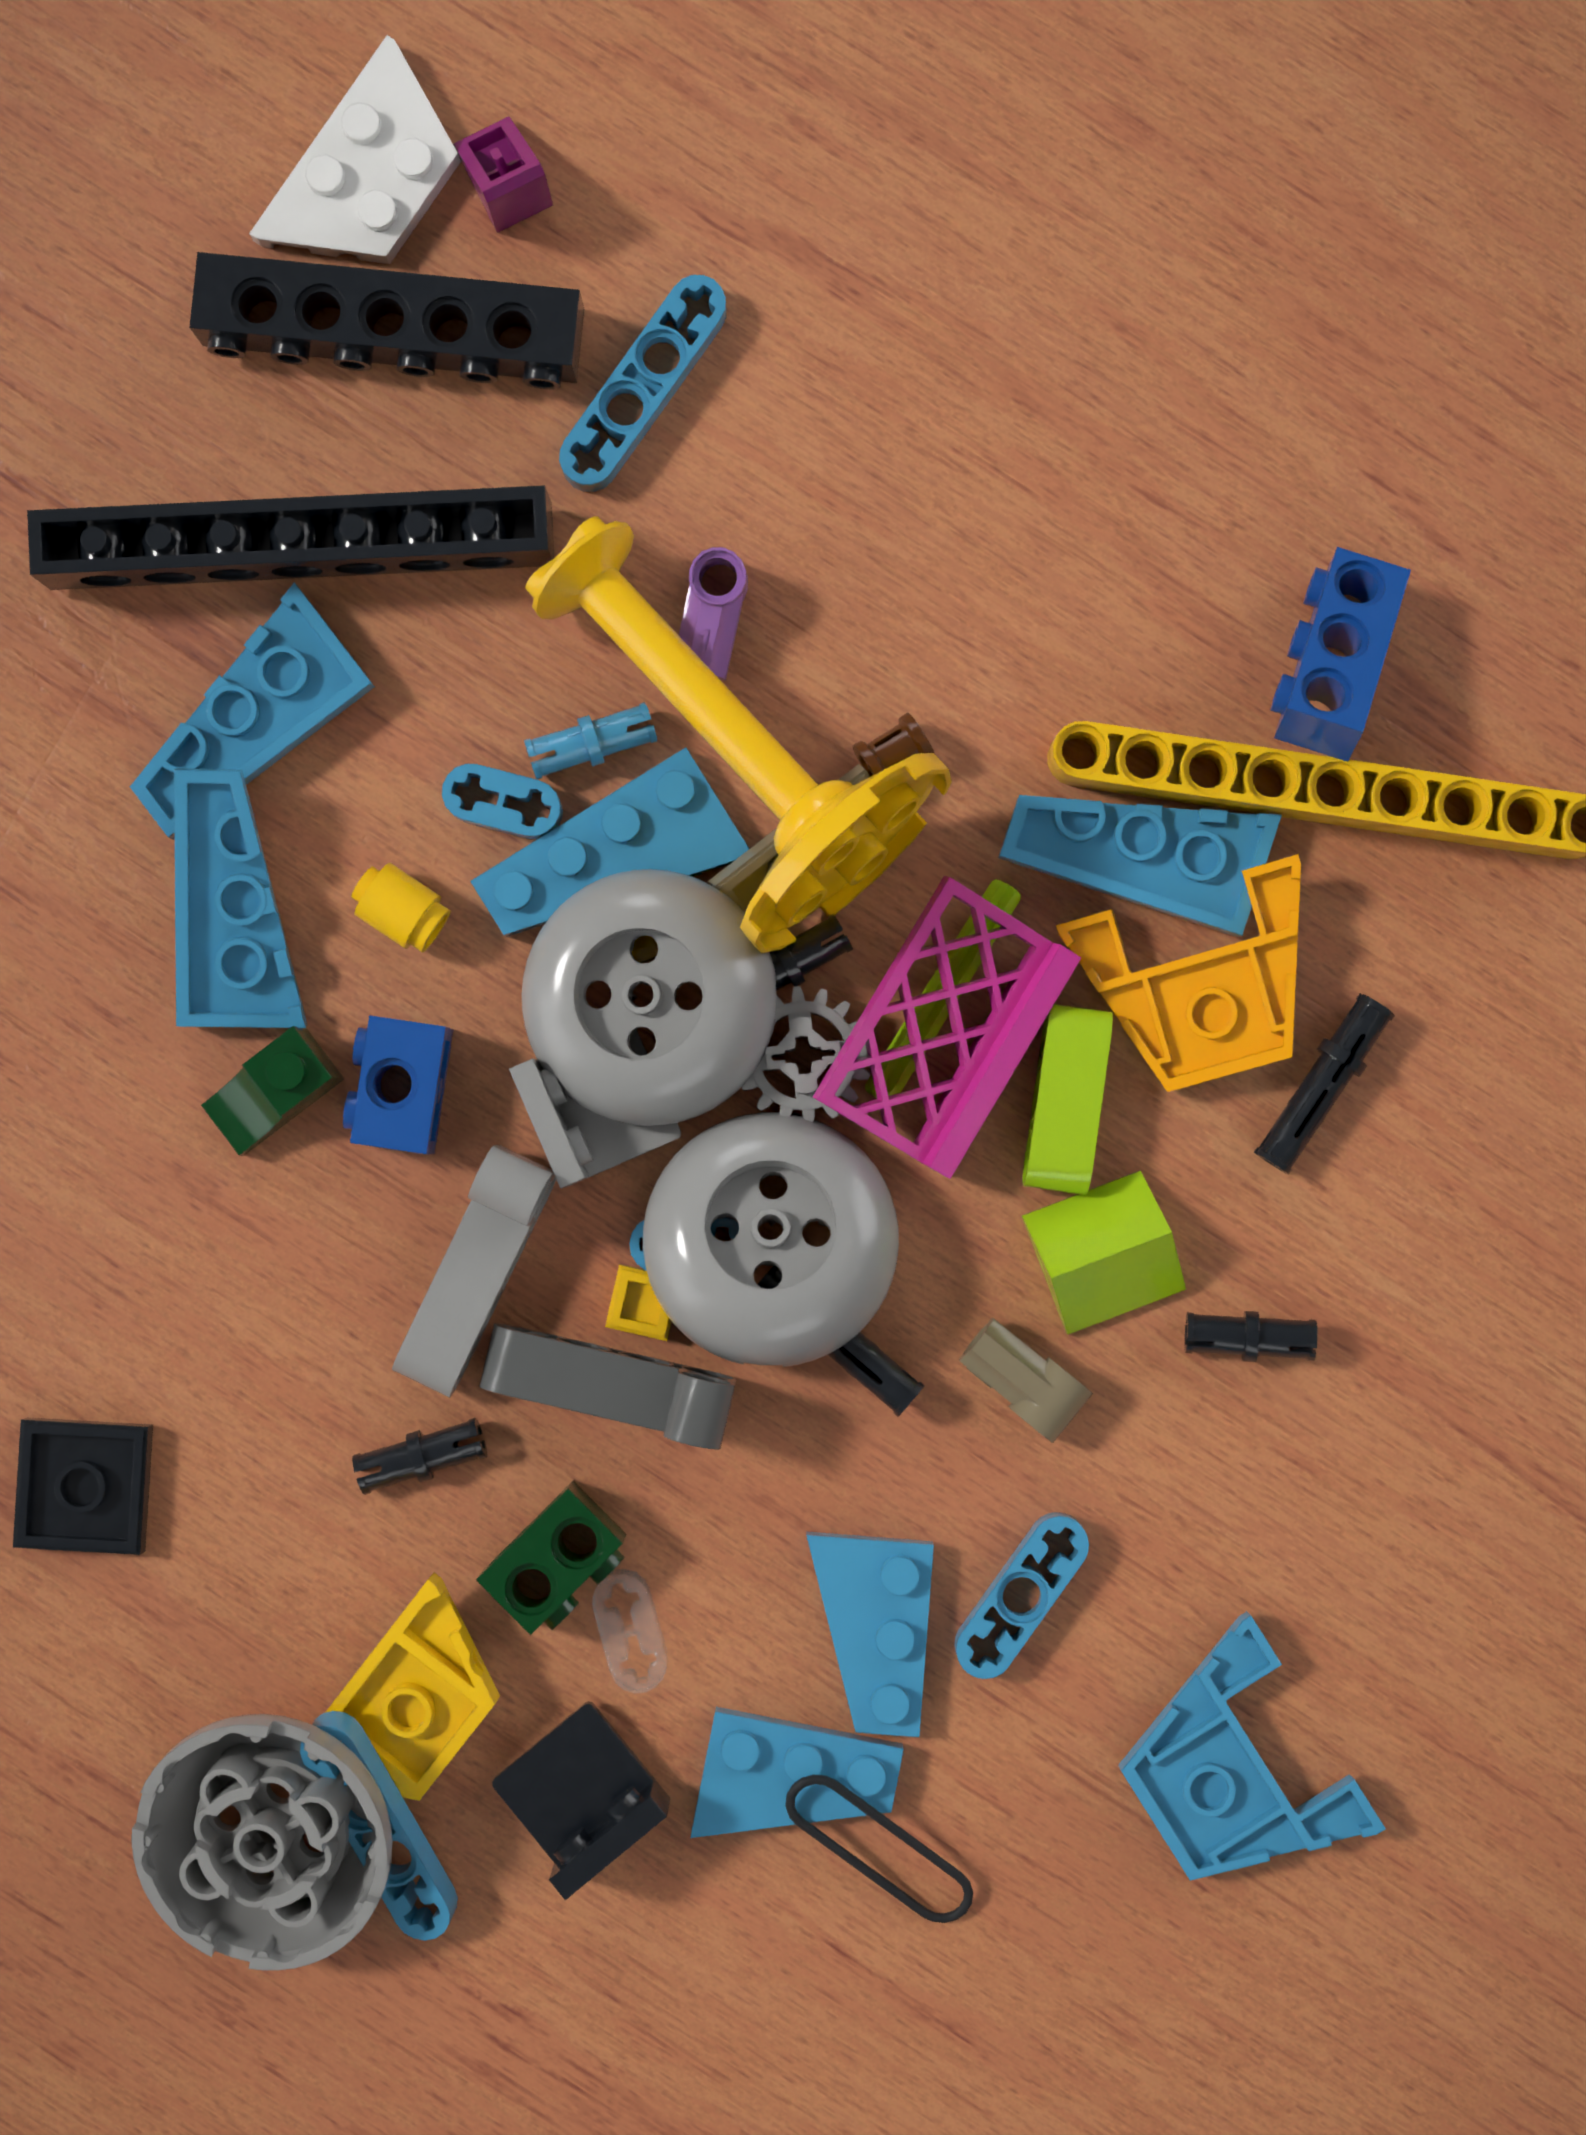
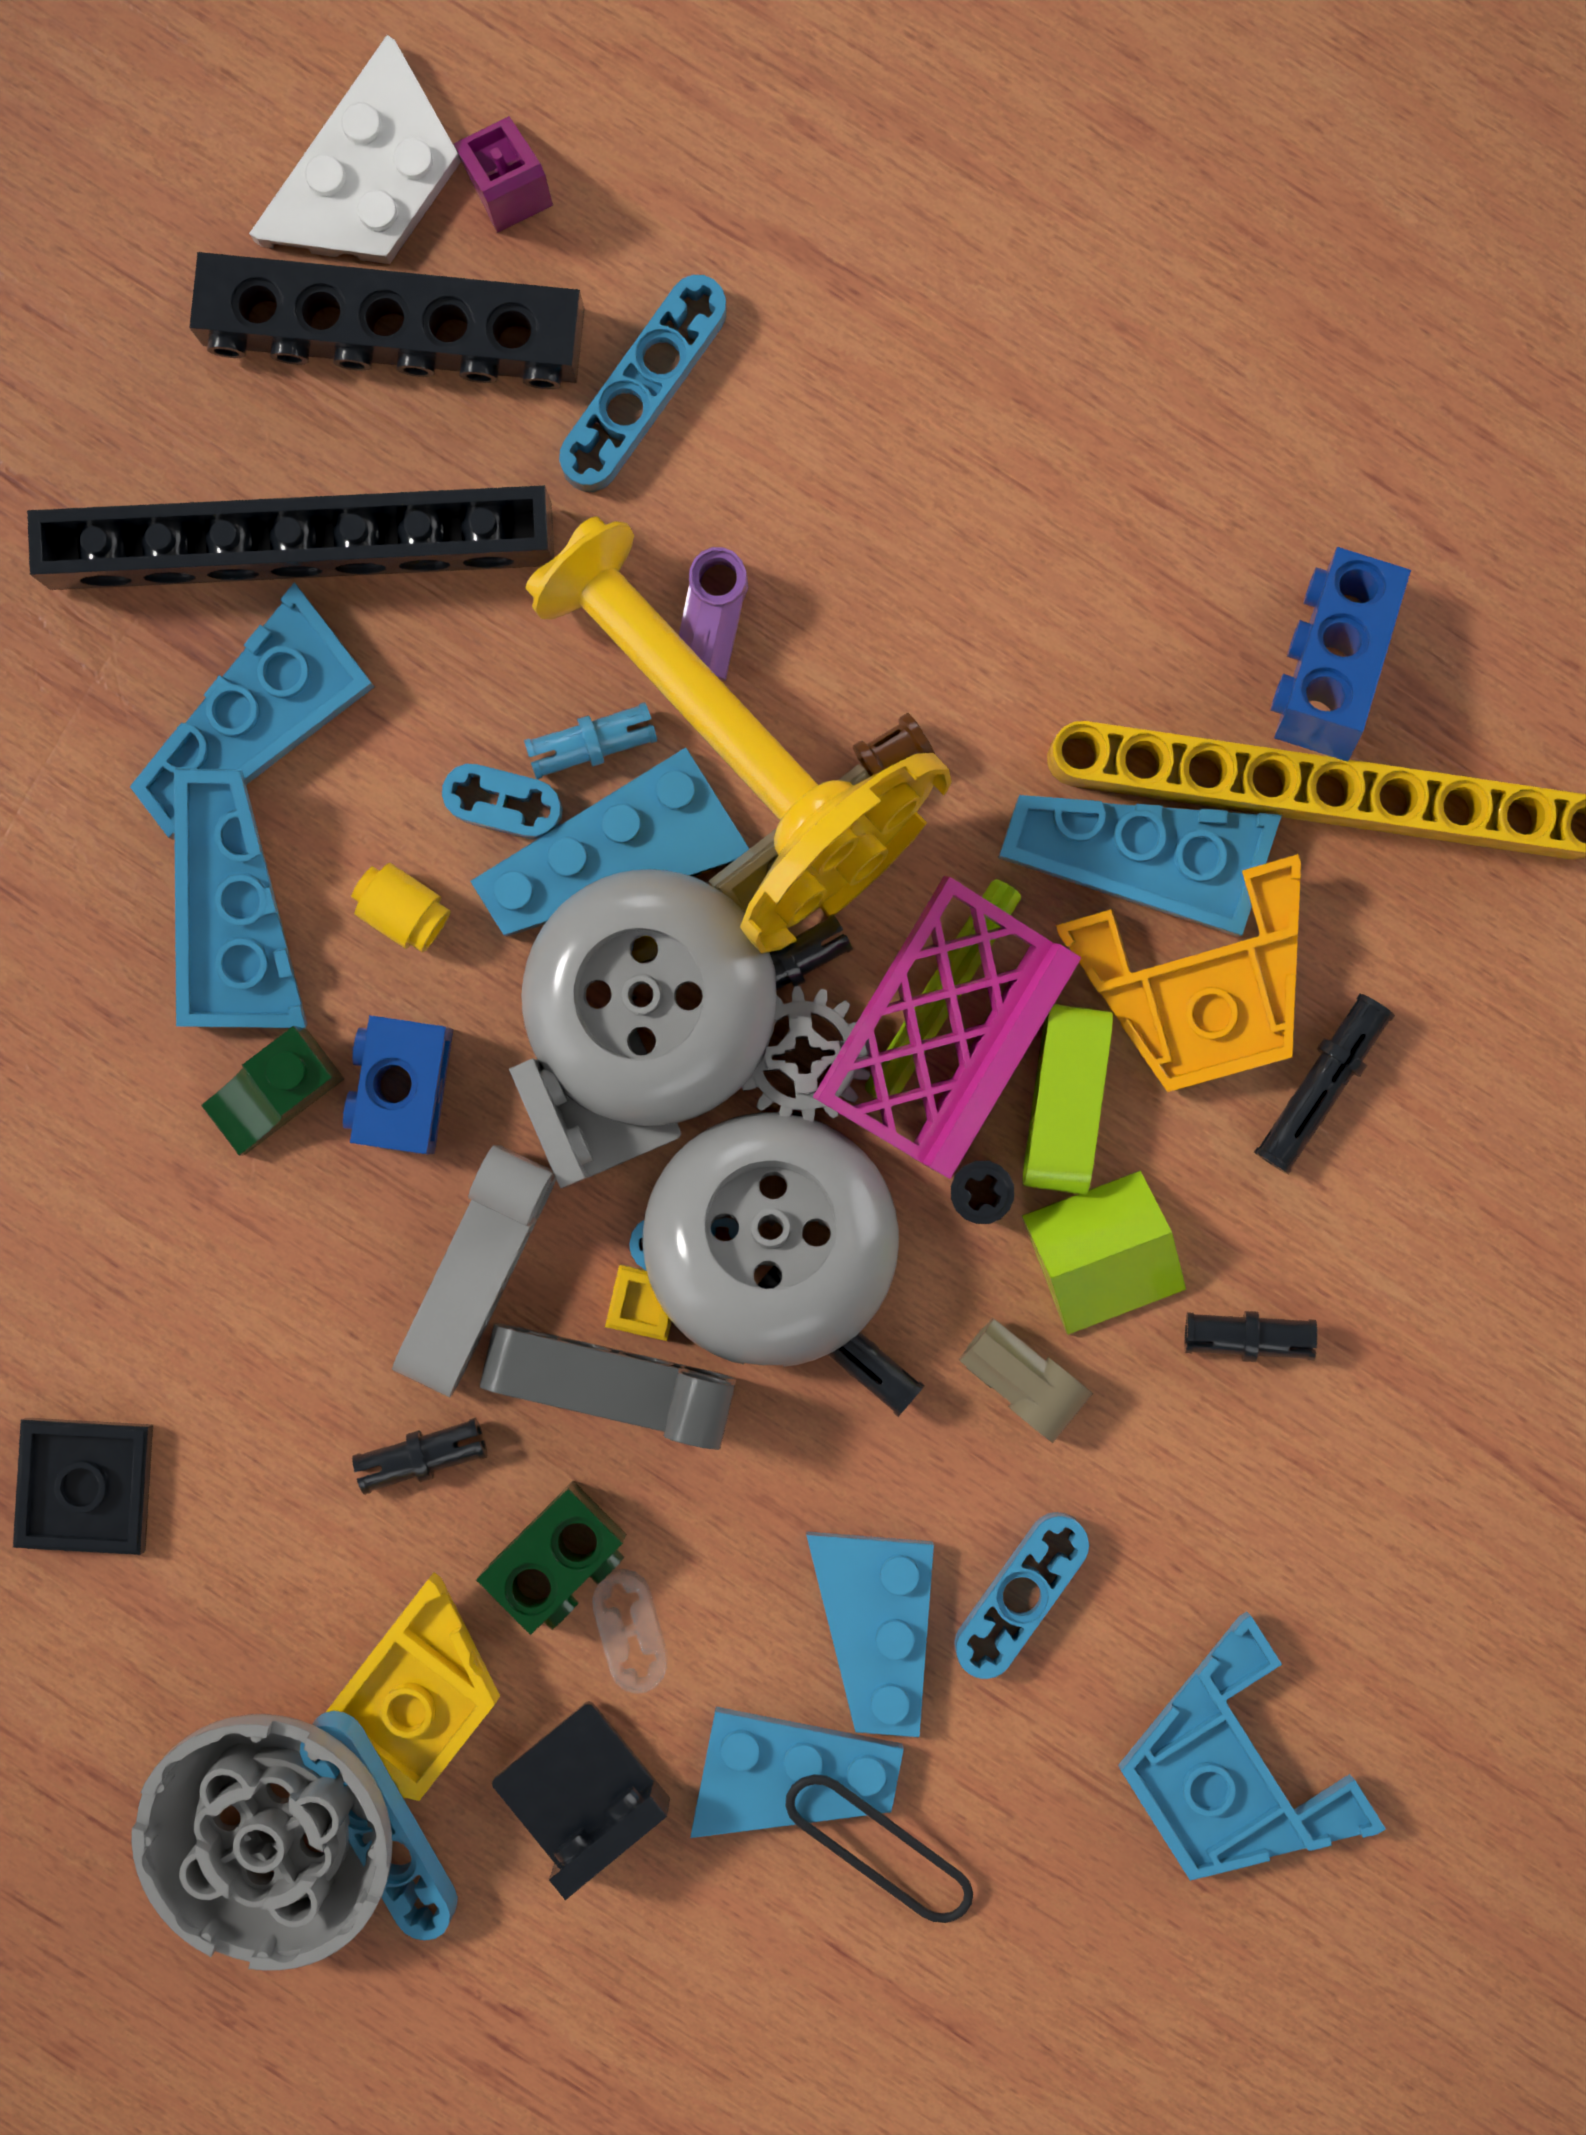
none -> black bush [950,1161,1014,1224]

